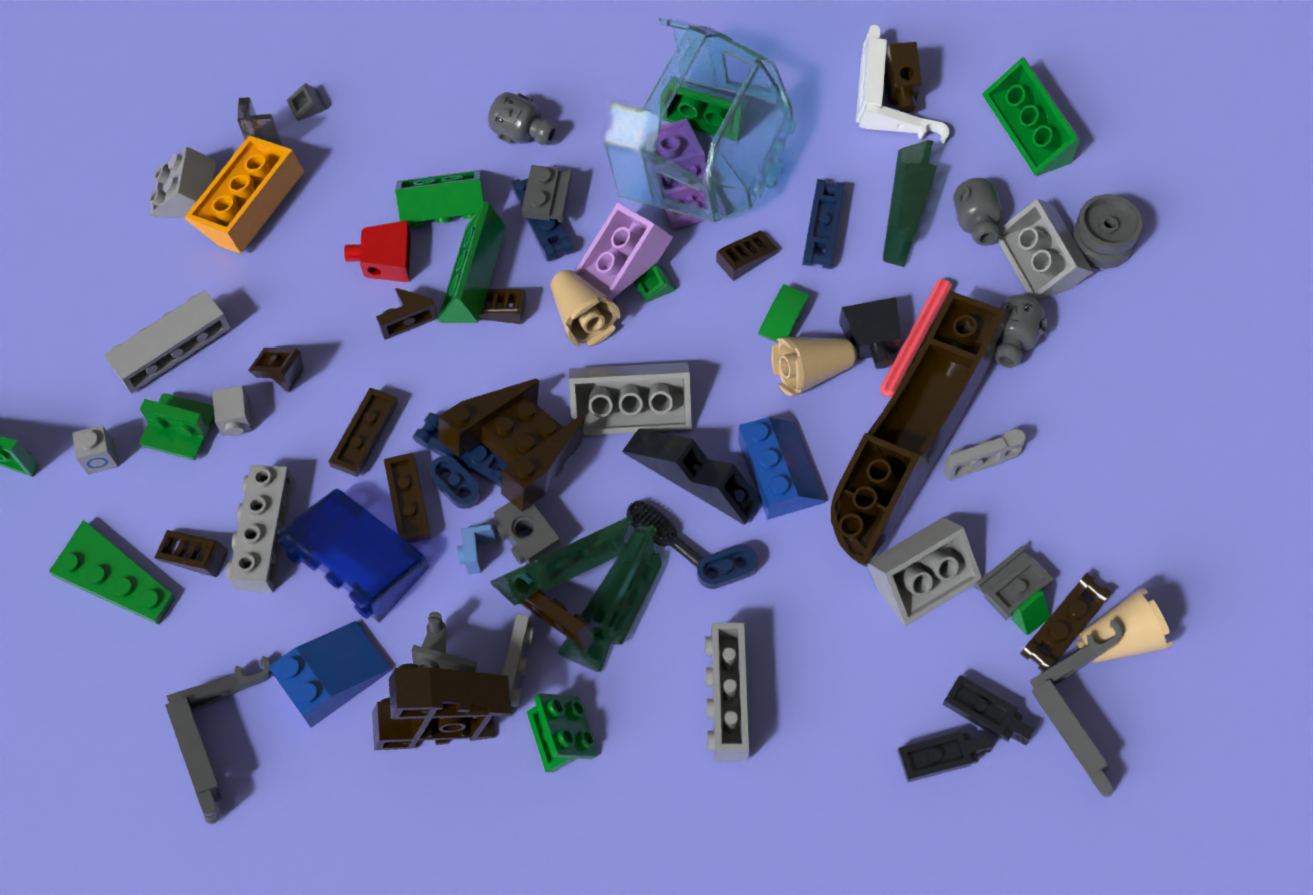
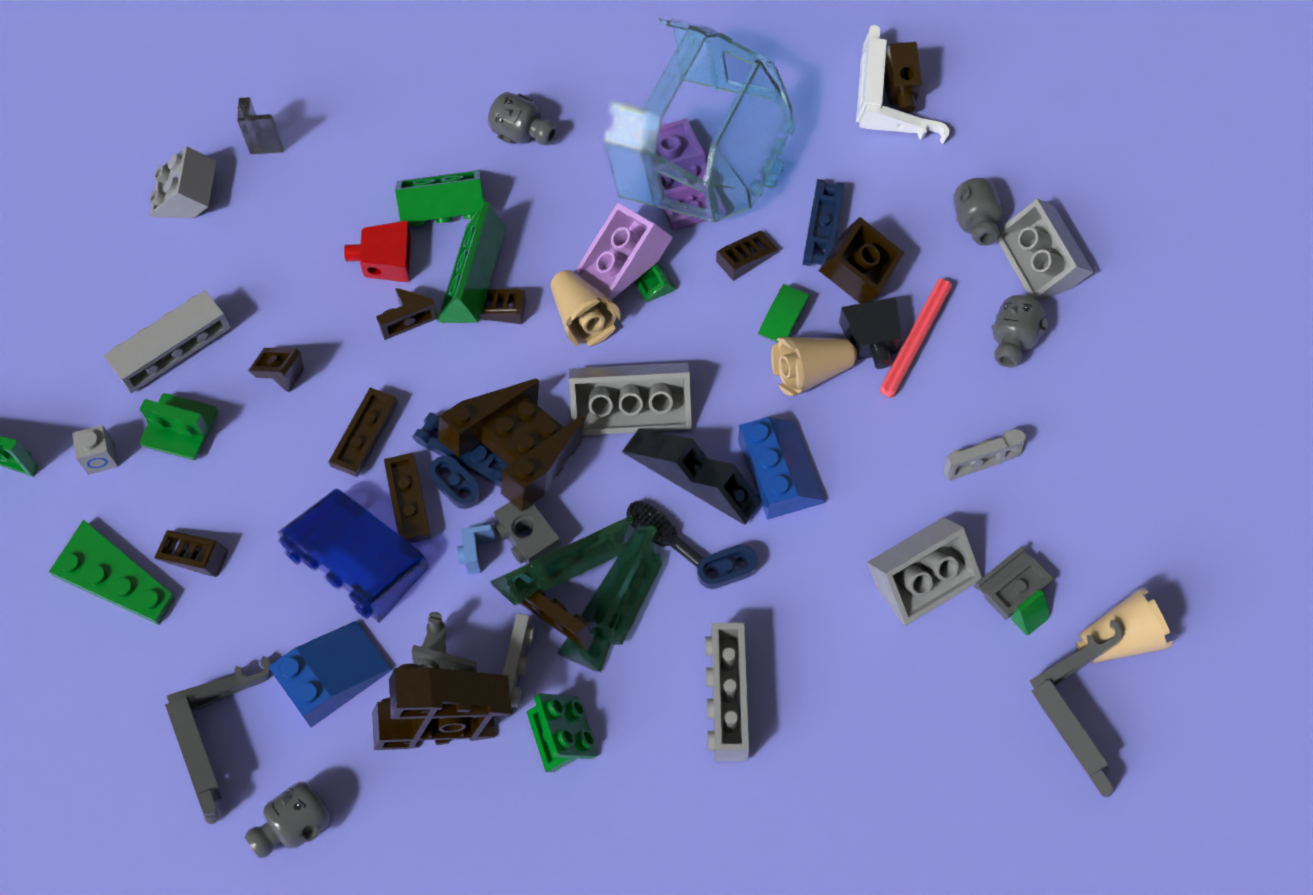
light orange slope [184,135,304,254] -> none
light grey brick [212,386,252,436] -> none
light grey brick [226,465,293,593] -> none
dark grey slope [287,83,327,121] -> none
dark blue plate [511,178,574,262] -> none
dark grey plate [521,165,572,222] -> none
green slope [662,79,751,144] -> none
dark brown slope [831,291,1008,567] -> none
clear green wedge [883,140,937,267] -> none
black hinge [897,731,993,783] -> none
black hinge [943,675,1035,746] -> none
green slope [982,57,1080,176] -> none
dark brown plate [1020,572,1113,672] -> none
dark grey wheel [1071,194,1143,269] -> none
none -> dark grey piece [245,781,331,858]
none -> dark brown brick [818,217,905,304]

